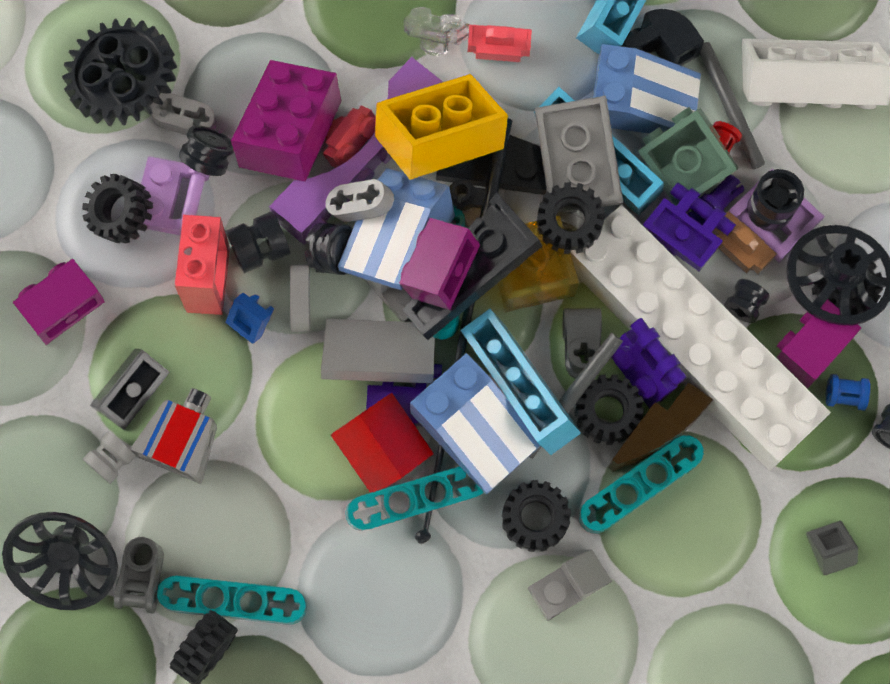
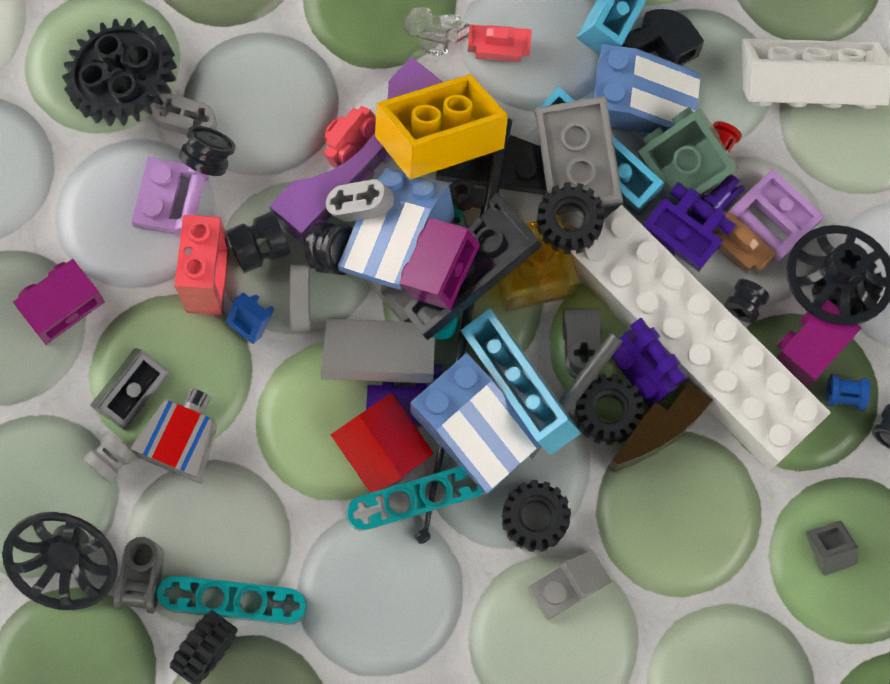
black tyre [82,174,153,244] -> none
magenta brick [231,60,342,182] -> none
teal beam [579,435,704,534] -> none
dark grey bar [700,42,765,169] -> none
black wheel [747,169,804,231] -> none

